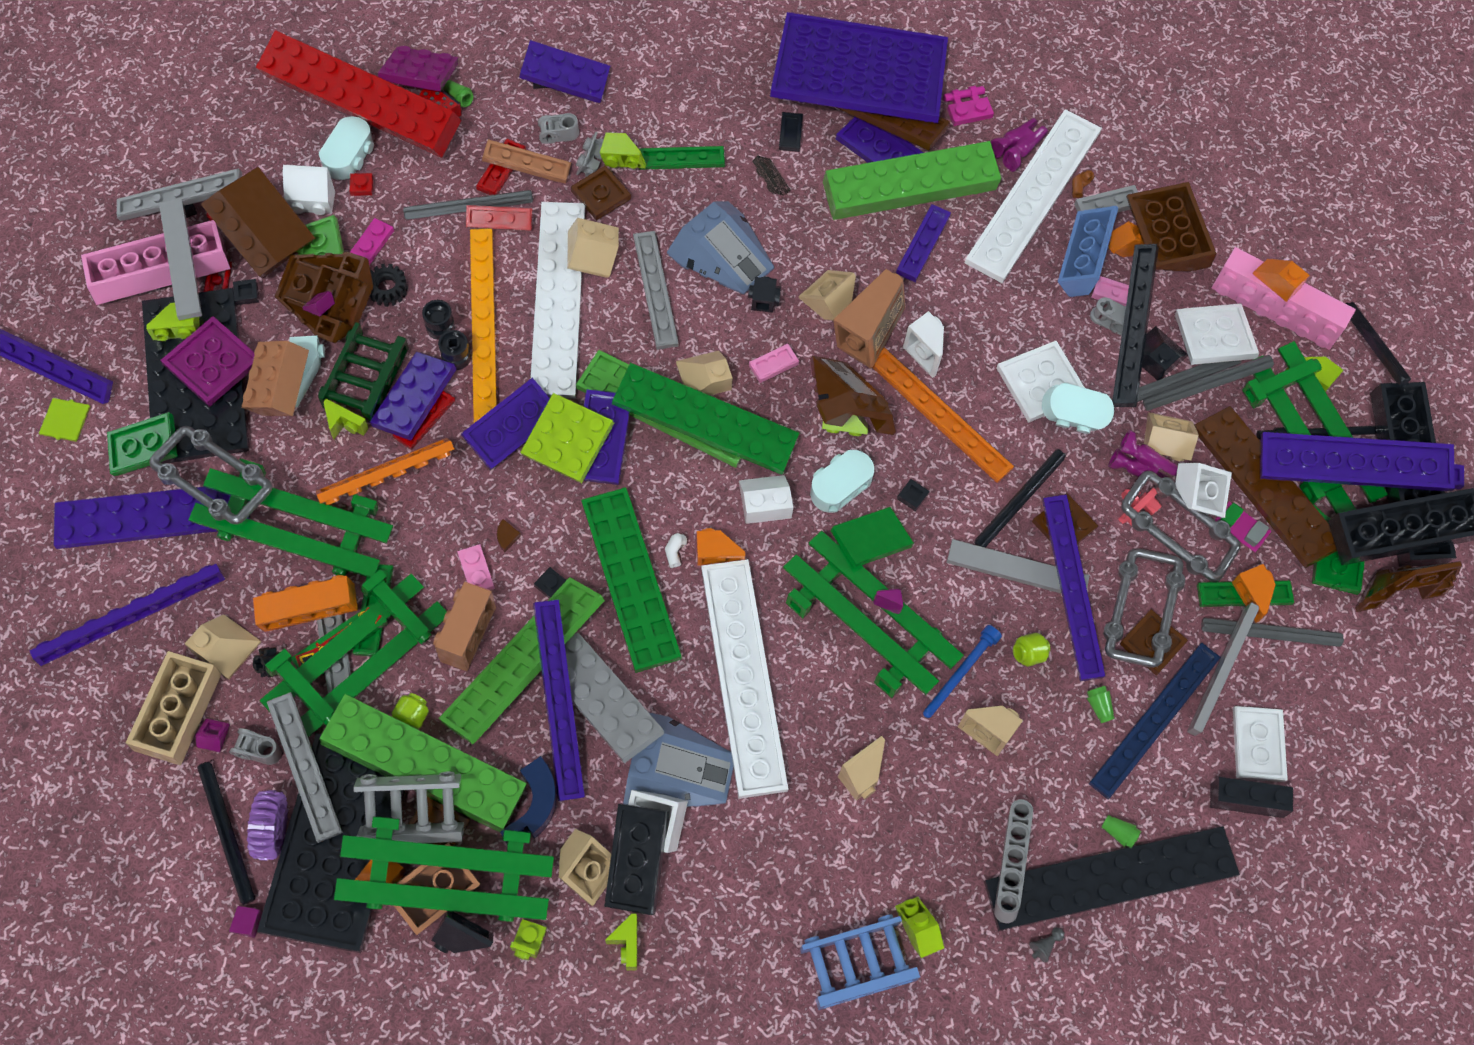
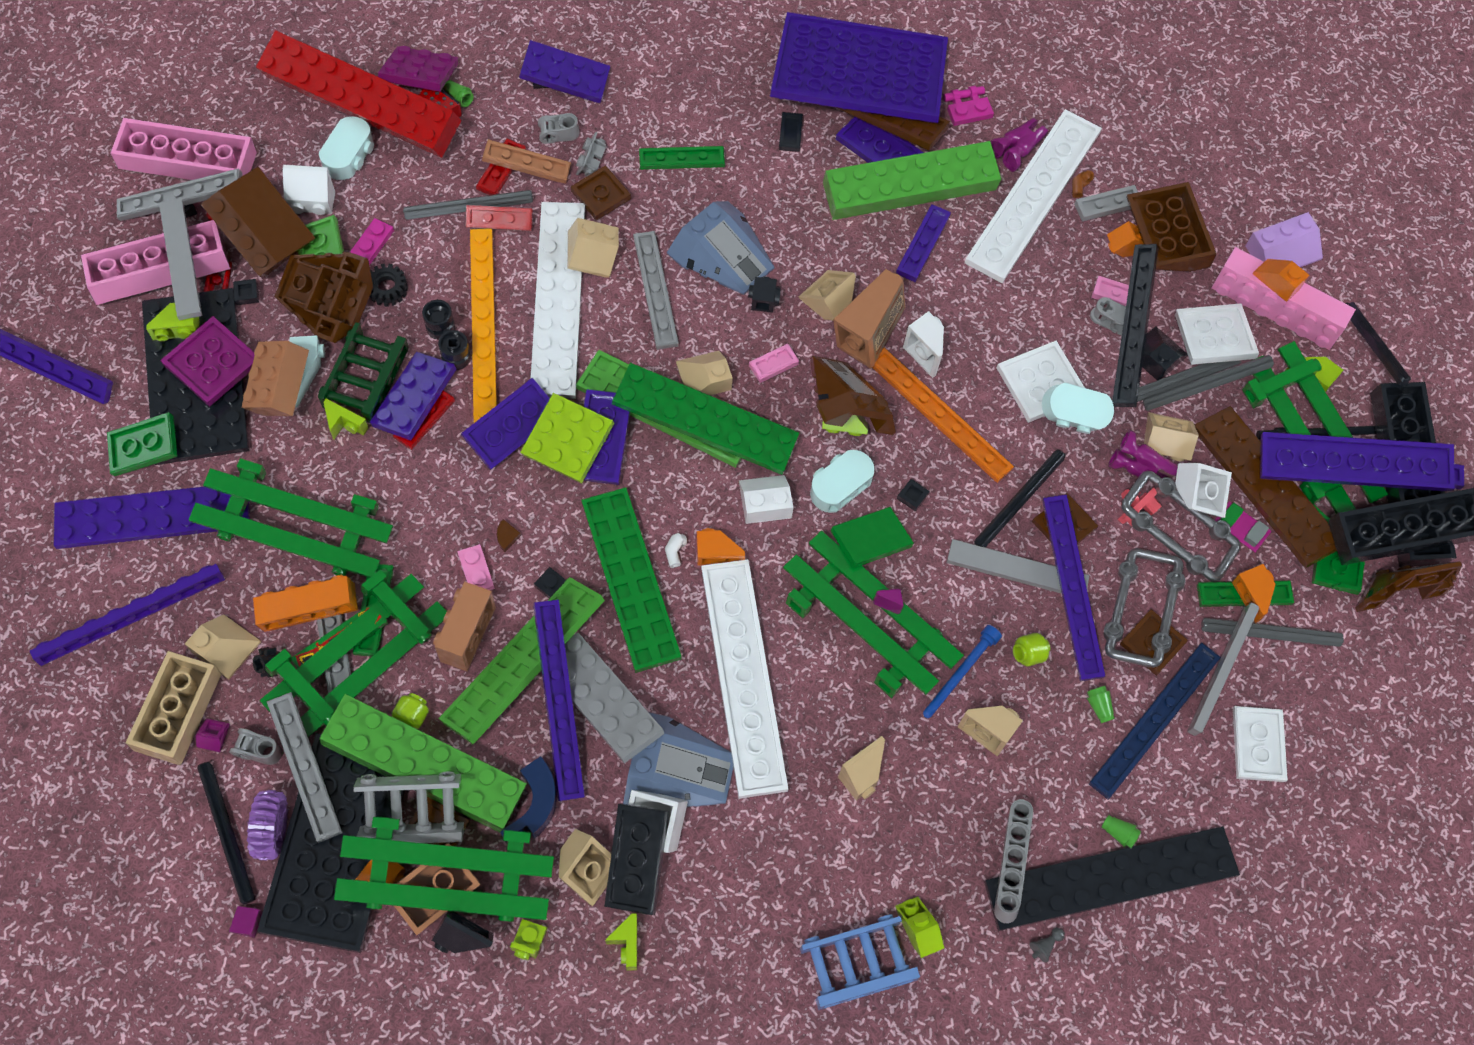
lime piece [39,398,90,442] -> none
flat silver bar [149,426,272,524] -> none
magenta slope [302,291,335,316] -> none
orange plate [316,438,454,505] -> none
red plate [349,173,373,196] -> none
lime slope [600,132,646,169] -> none
clear smoke plate [752,155,790,196] -> none
medium blue slope [1058,205,1118,297] -> none
black brick [1210,777,1293,818] -> none
none -> bright pink brick [111,118,257,180]
none -> lavender slope [1245,212,1323,267]

